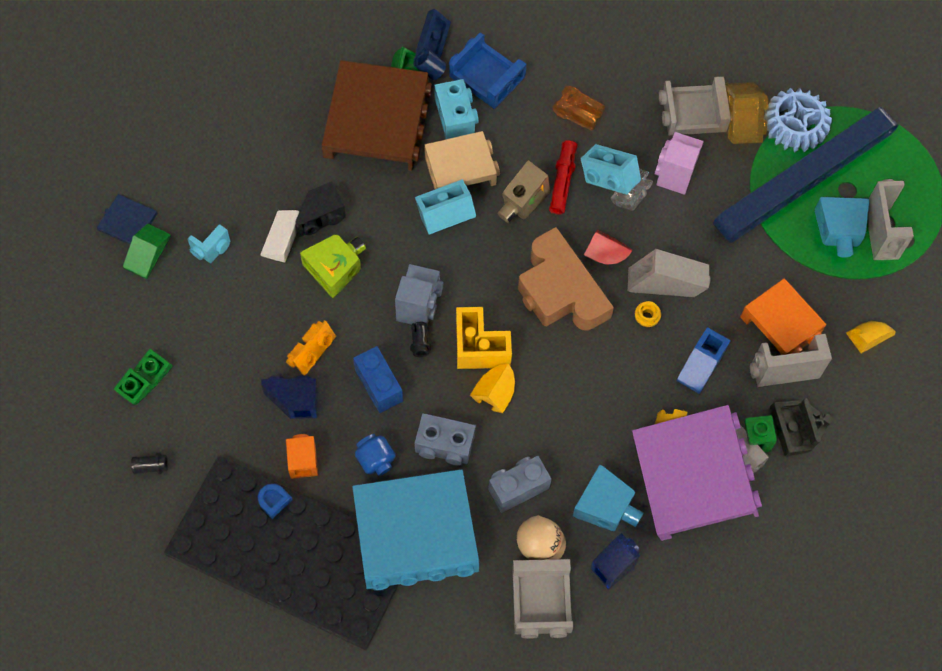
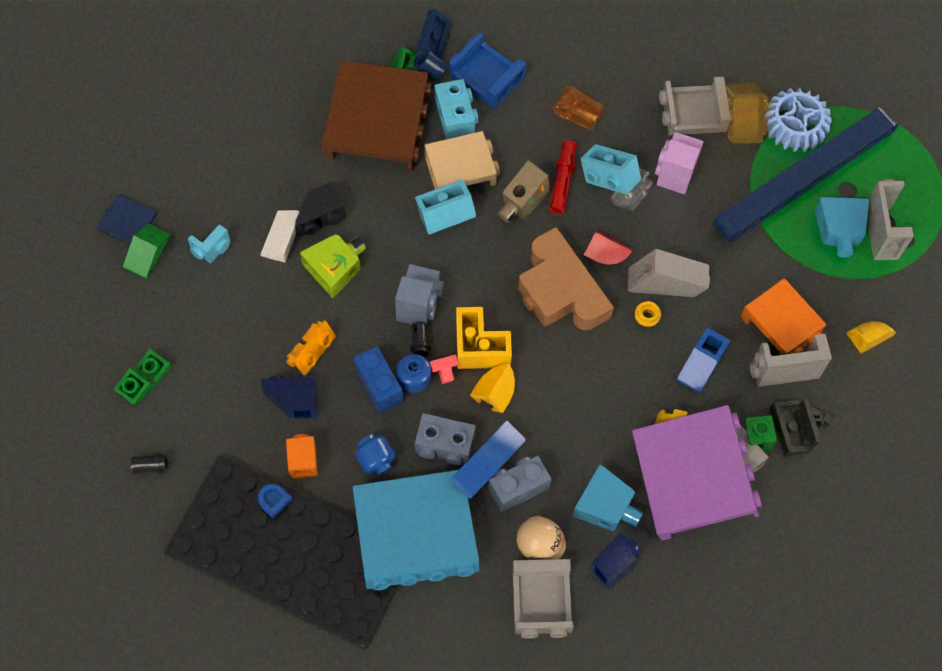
none -> blue head [396,354,431,393]
none -> coral tile [429,354,459,384]
none -> blue slope [450,421,526,499]

